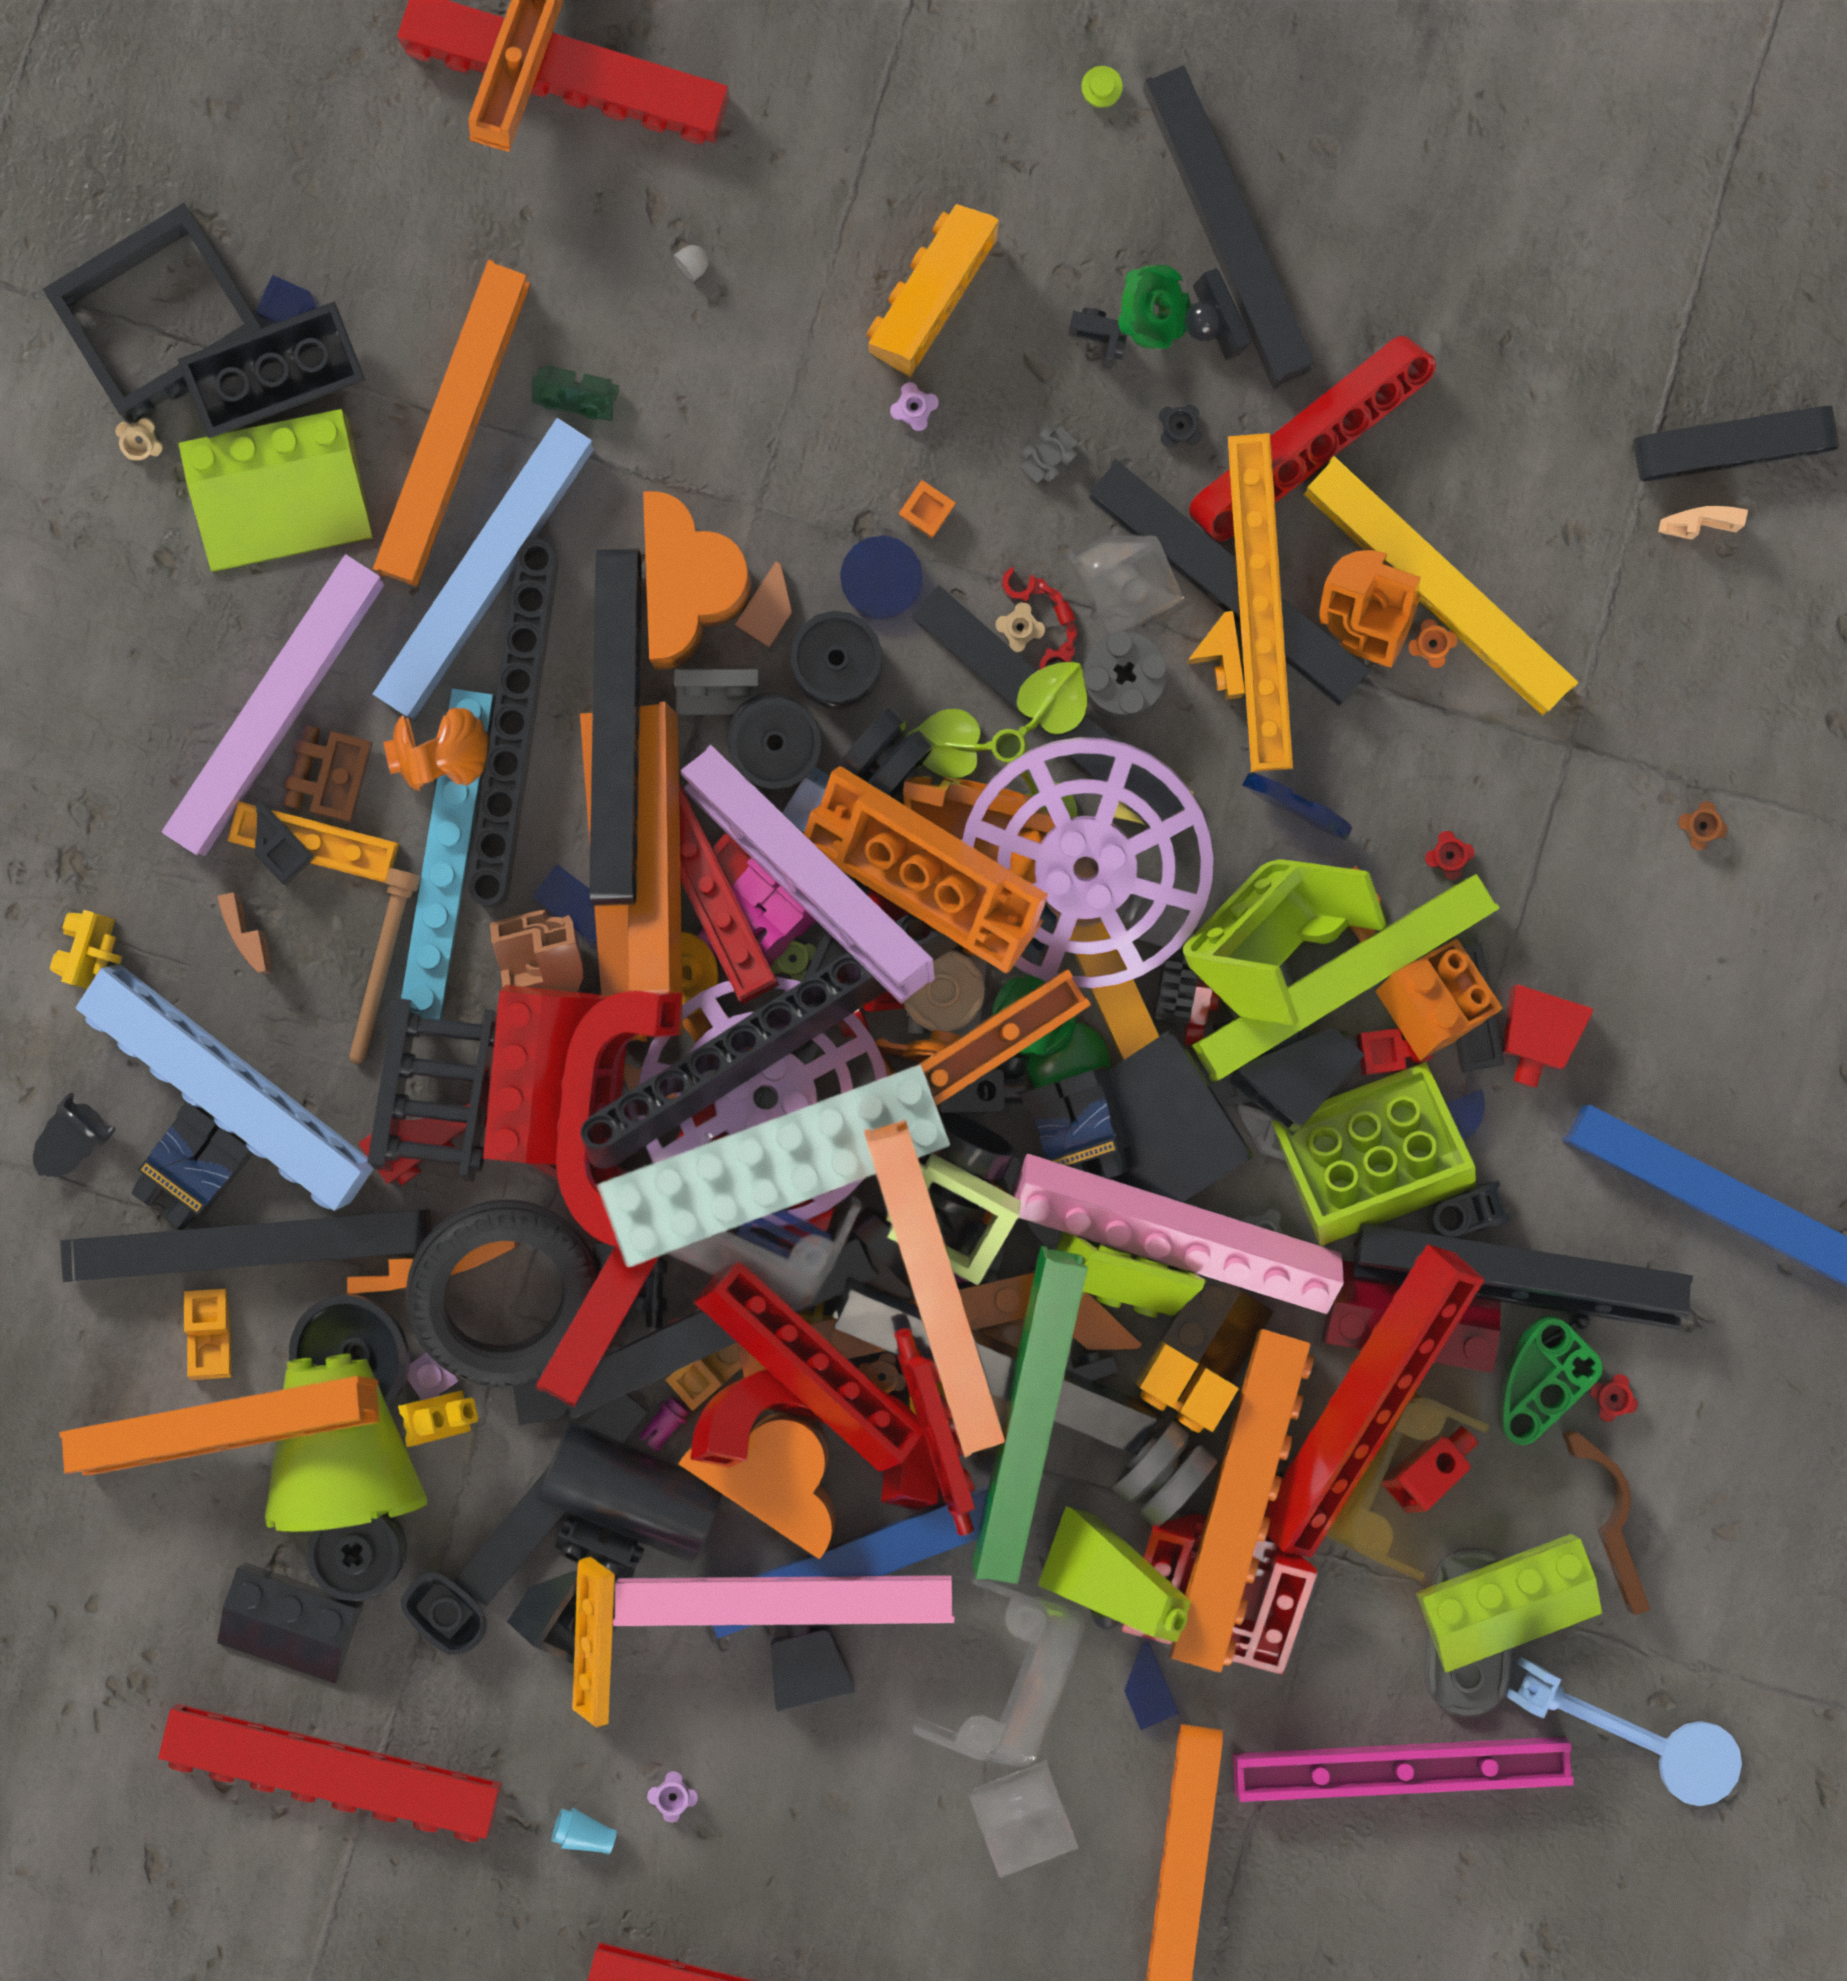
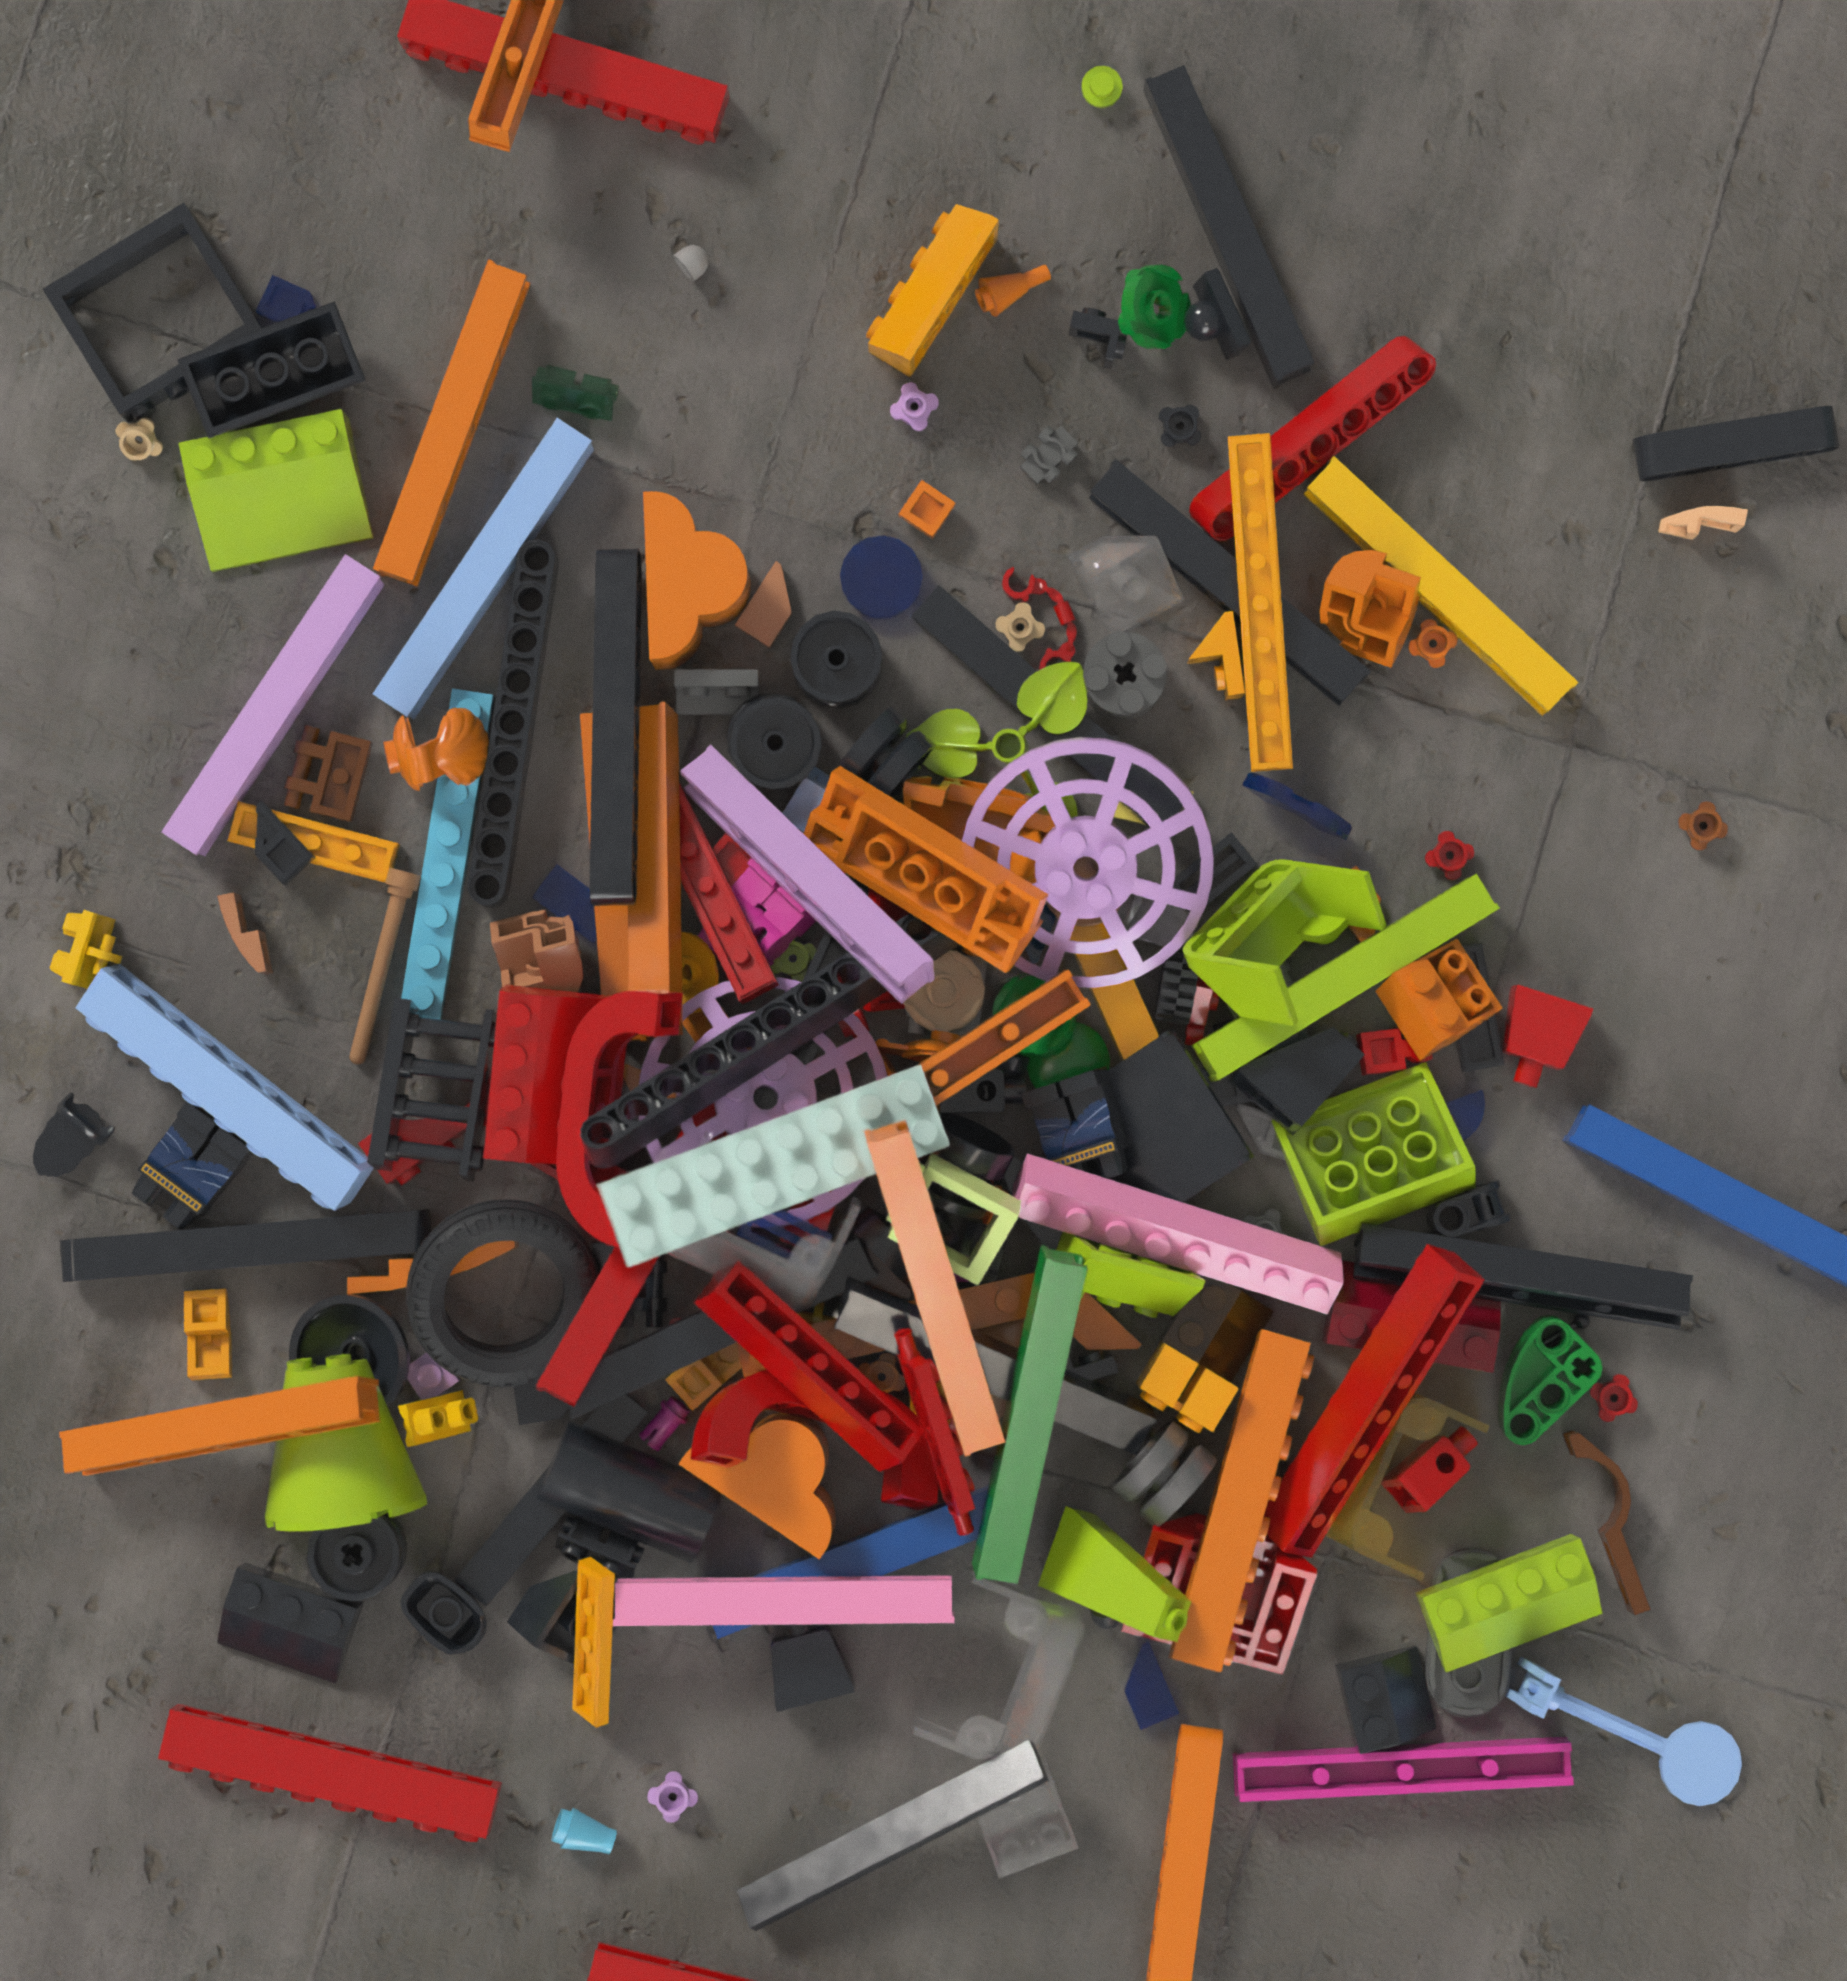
none -> tile [737,1740,1049,1931]
none -> orange cone [975,264,1051,317]
none -> black tile [1173,832,1257,913]
none -> black slope [1335,1645,1437,1754]

